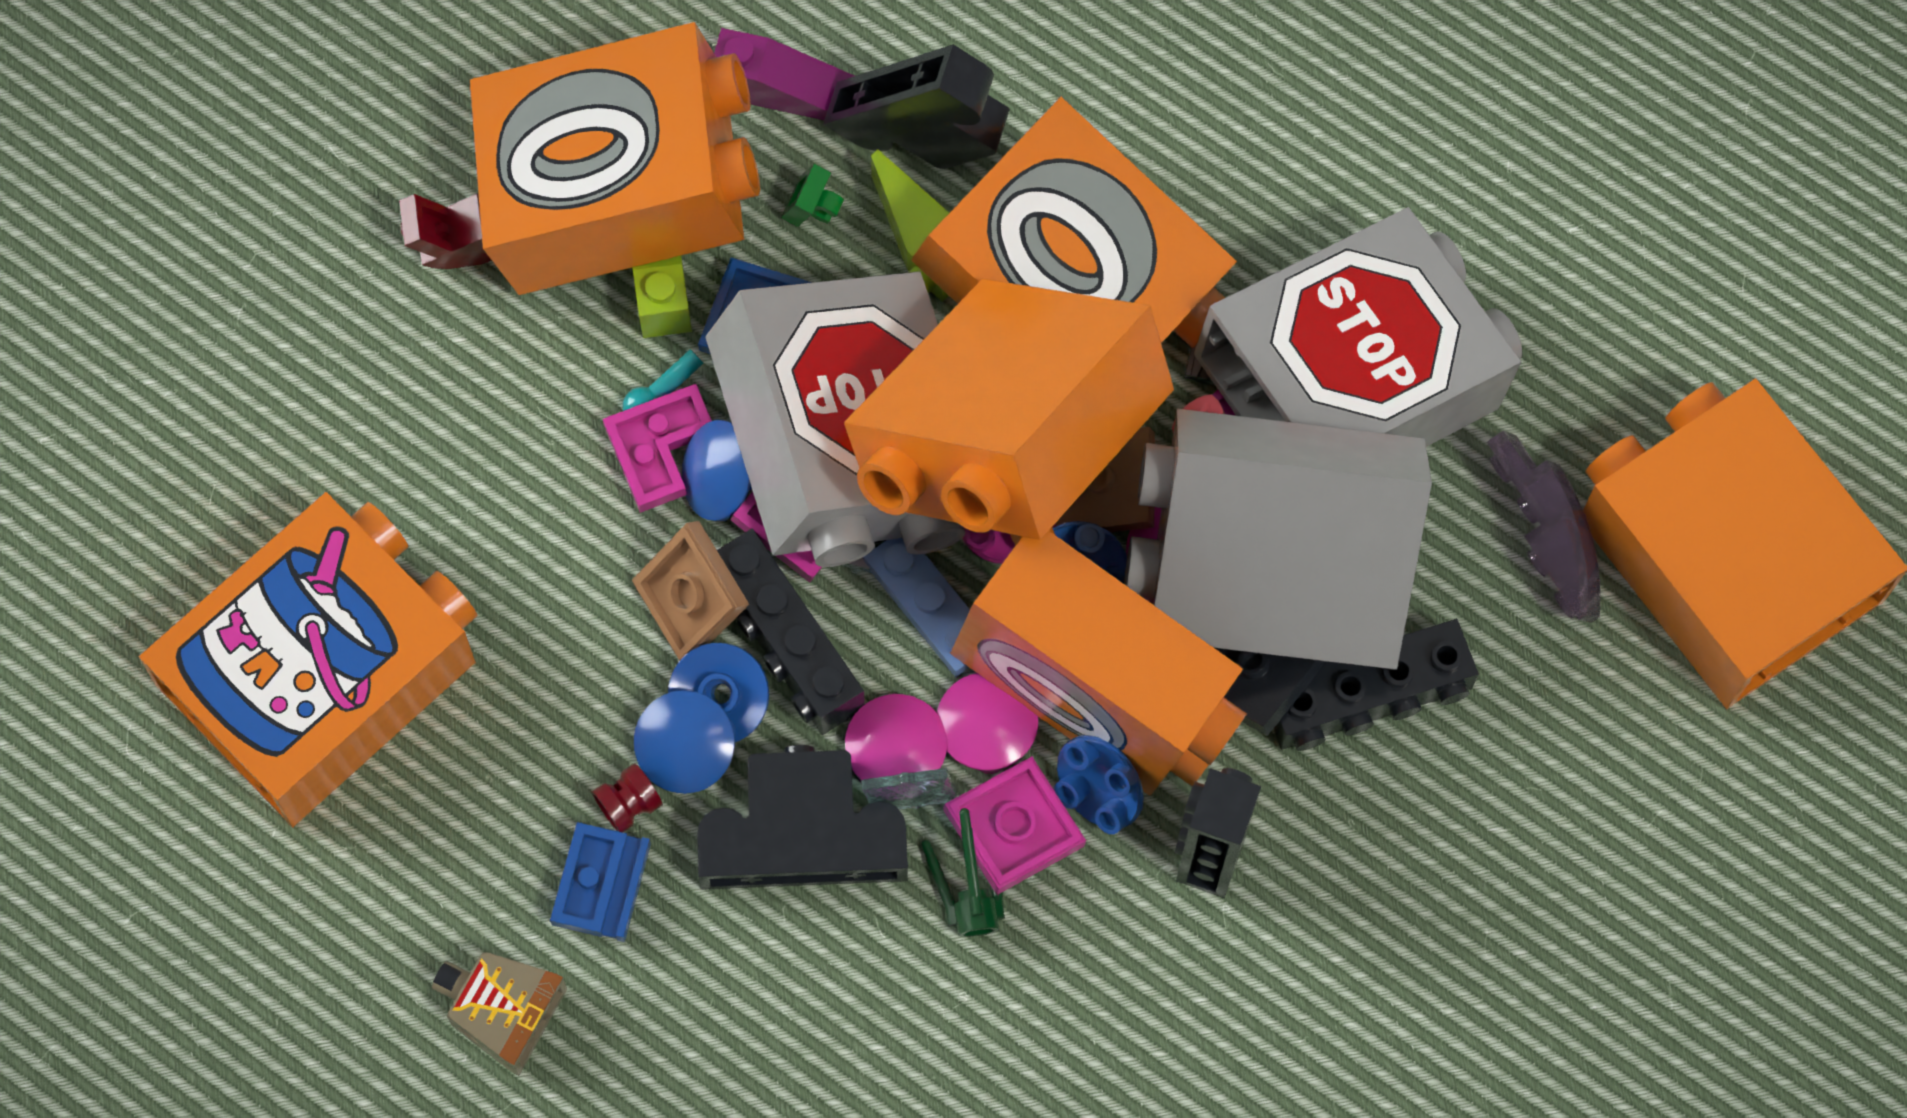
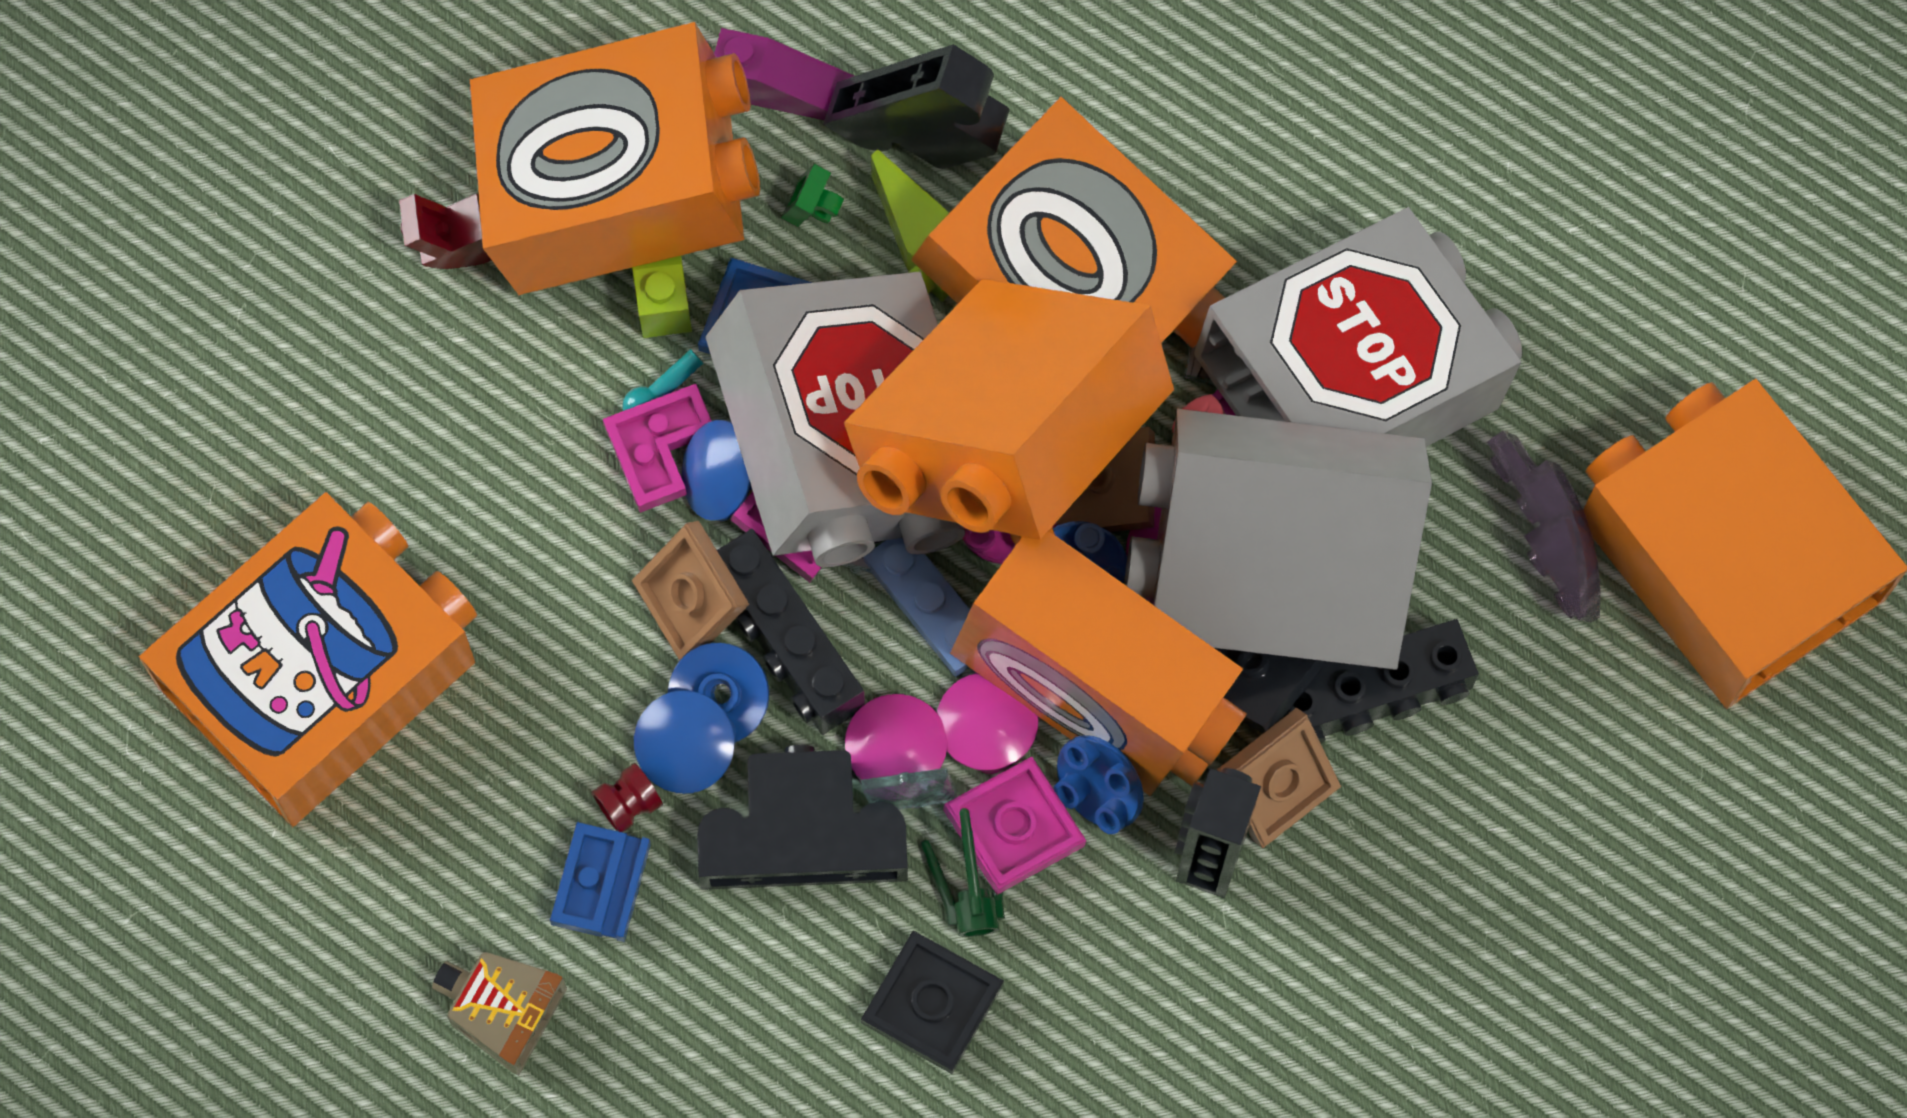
none -> black plate [861,930,1004,1074]
none -> medium nougat plate [1217,708,1341,848]

